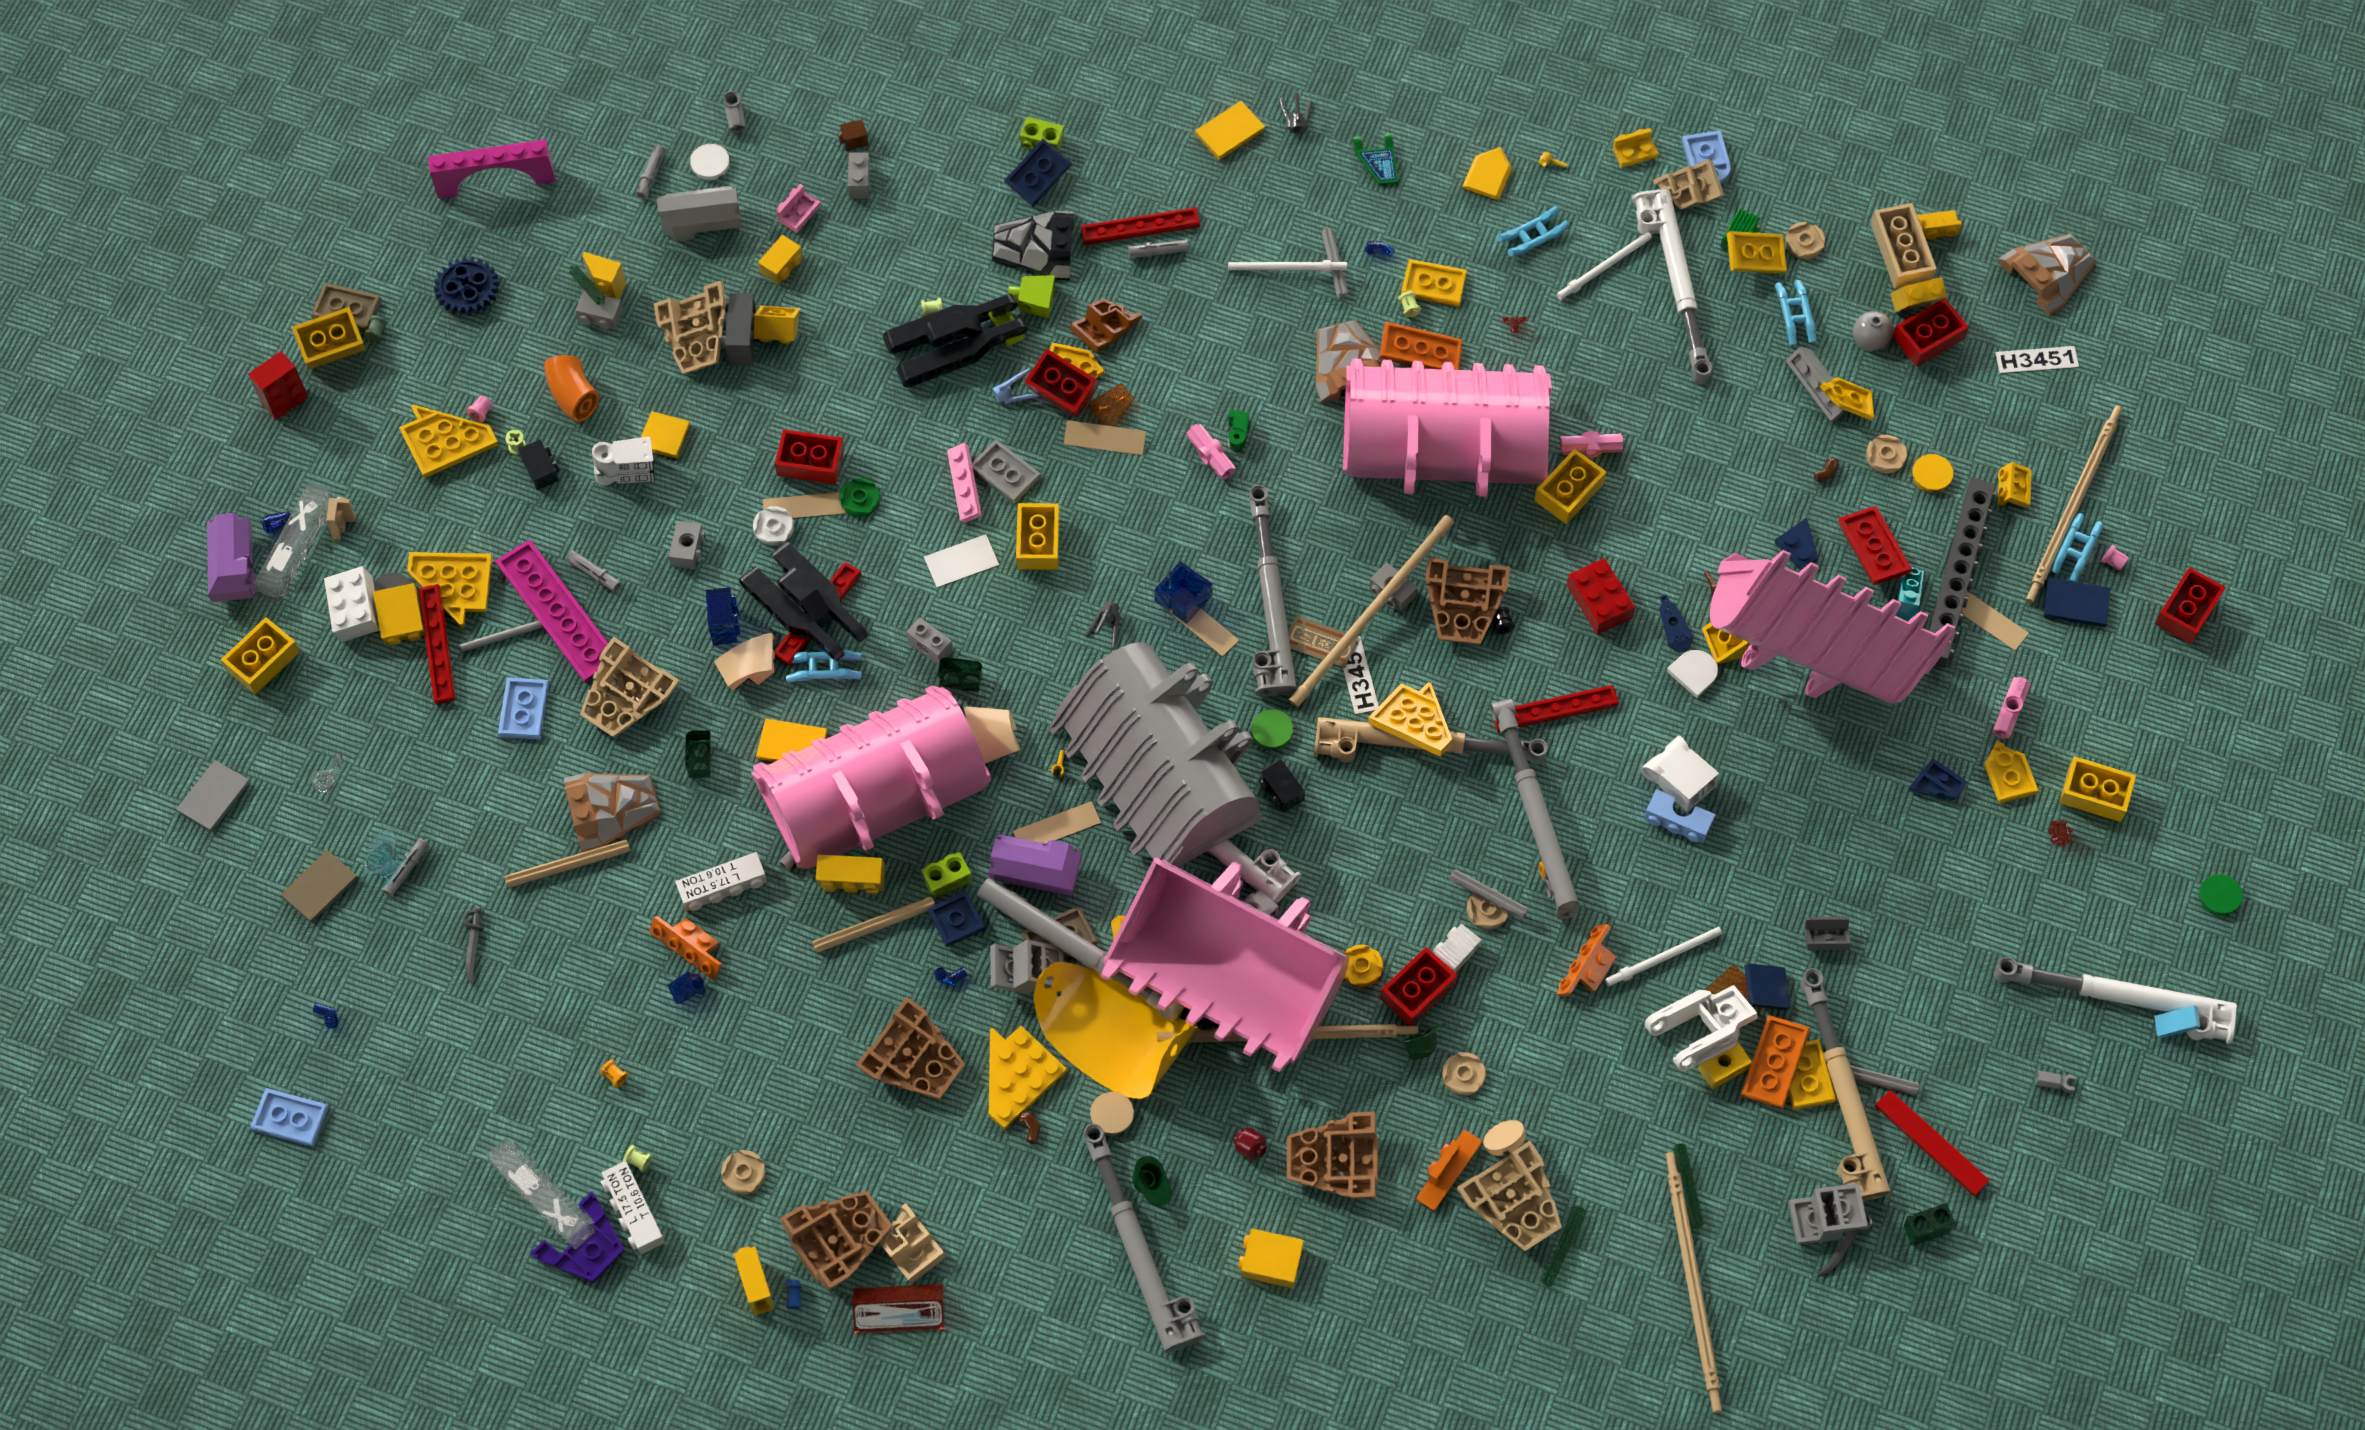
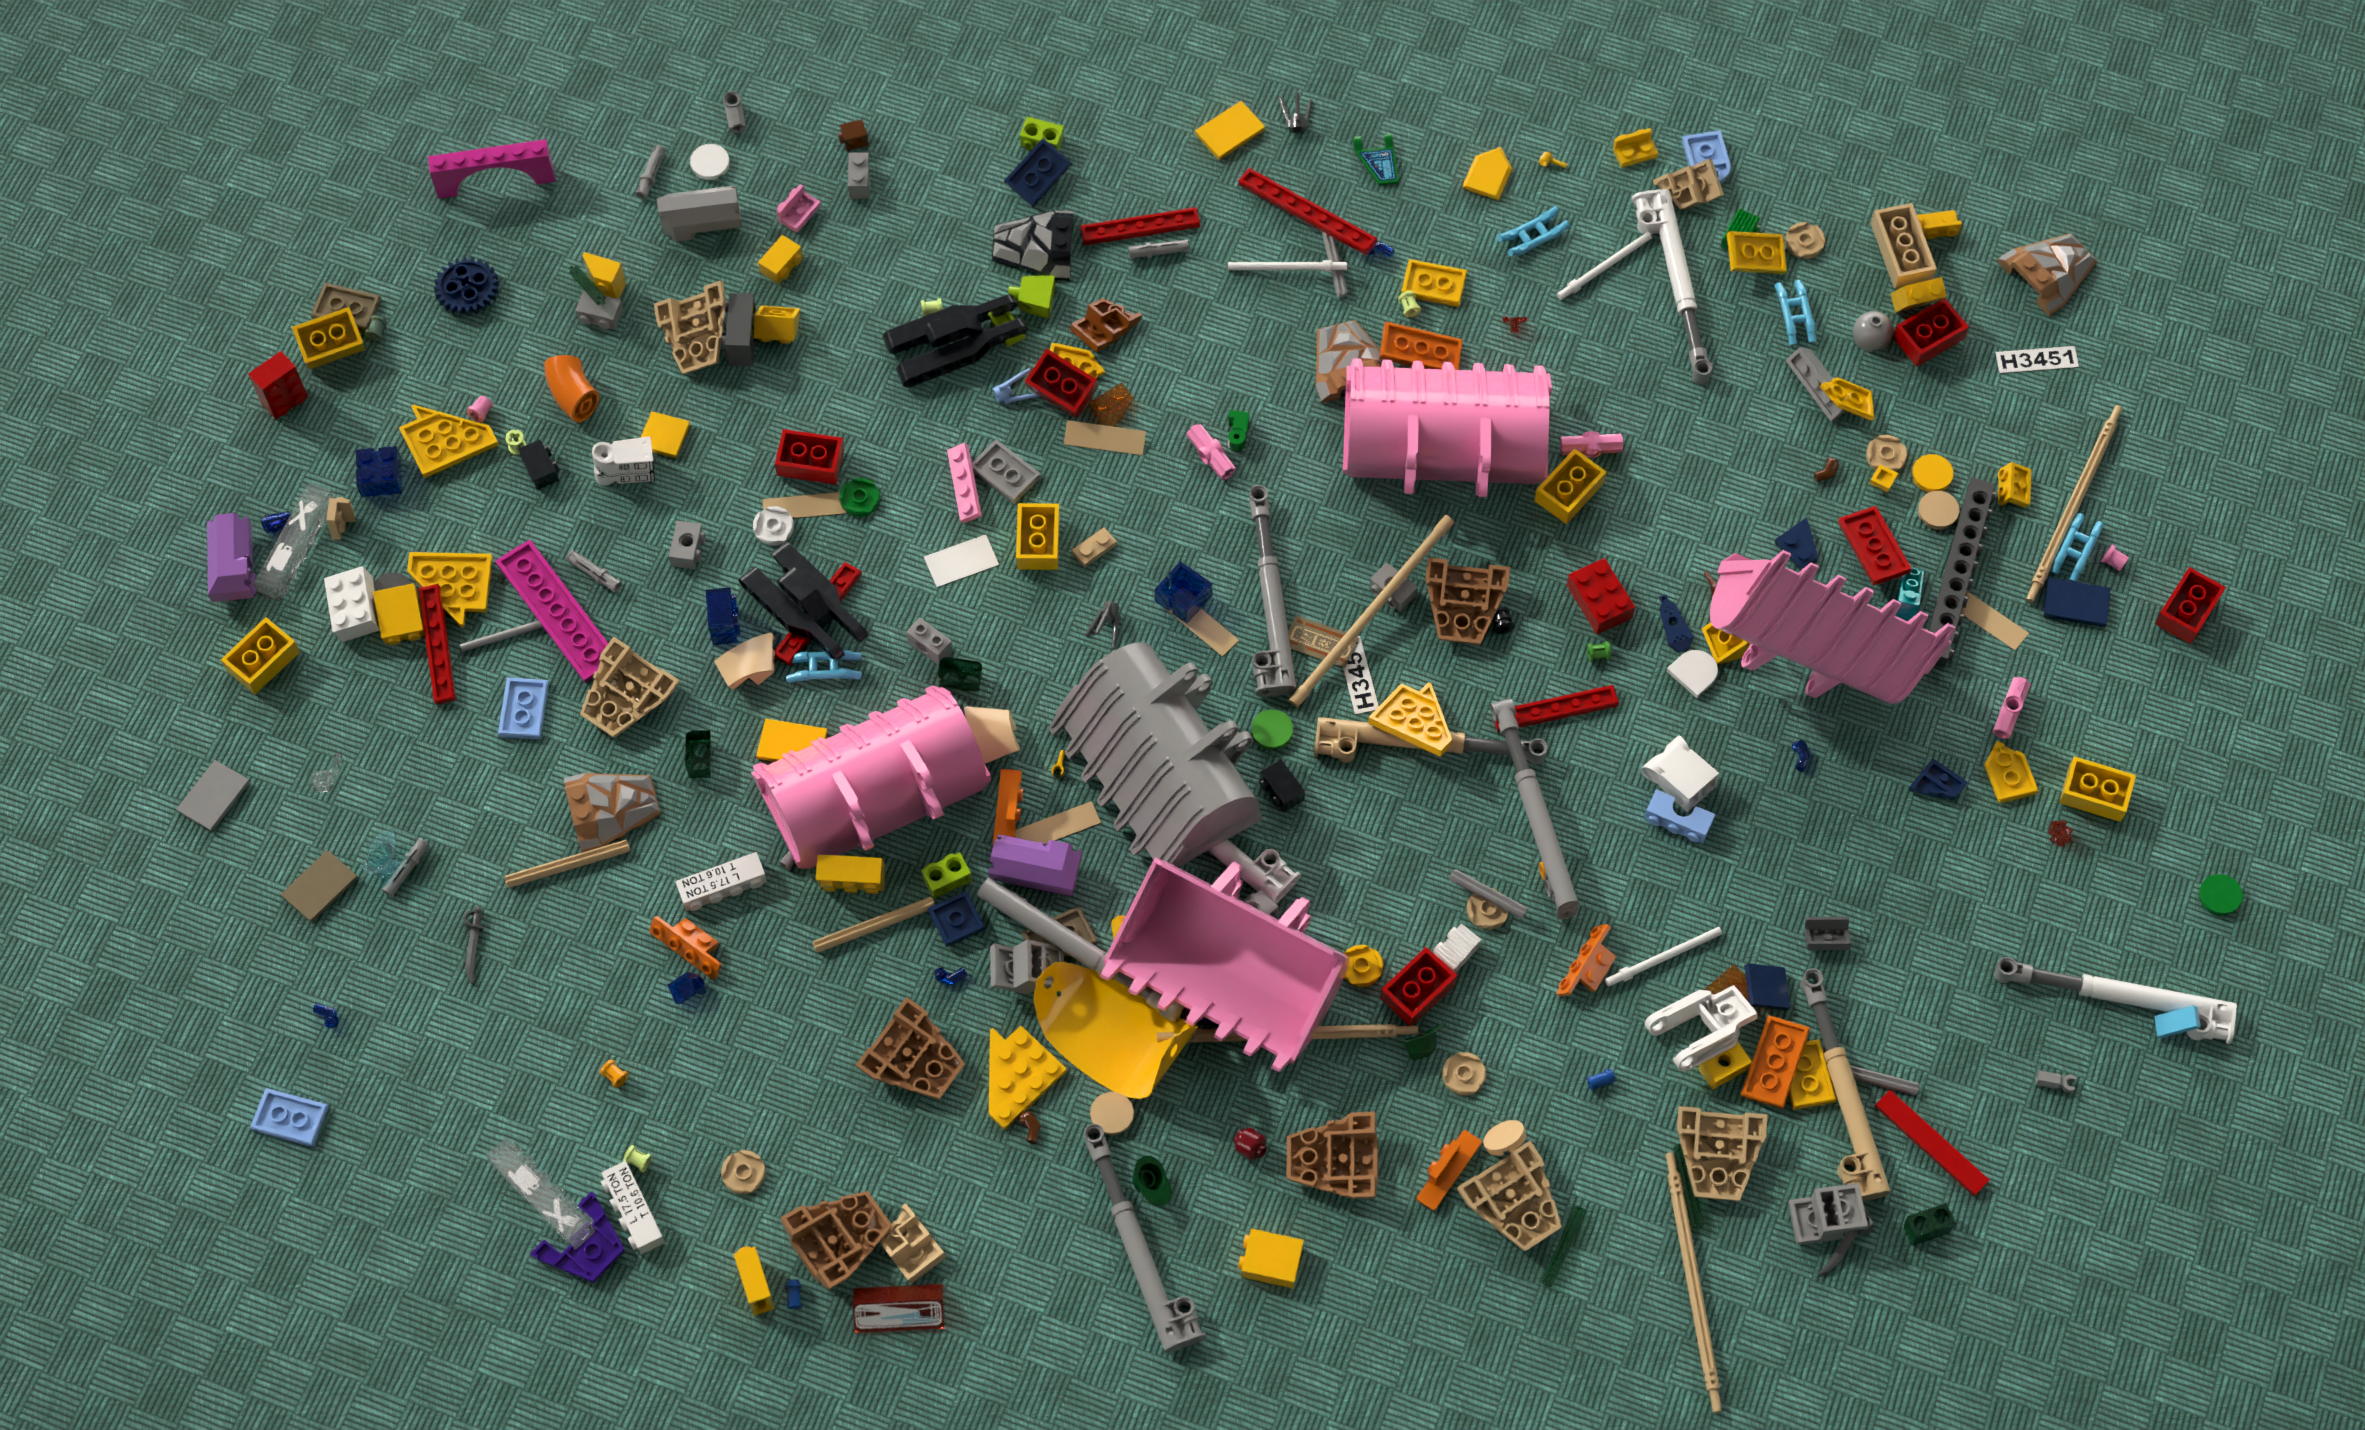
none -> clear blue piece [356,446,402,497]
none -> orange bracket [993,769,1023,846]
none -> tan piece [1072,528,1117,568]
none -> red tile [1238,168,1378,256]
none -> blue pin [1586,1068,1616,1091]
none -> bright green bush [1587,641,1611,662]
none -> tan wedge [1677,1106,1767,1201]
none -> clear blue arm [1792,740,1811,772]
none -> yellow tile [1869,465,1898,492]
none -> tan tile [1917,491,1960,530]

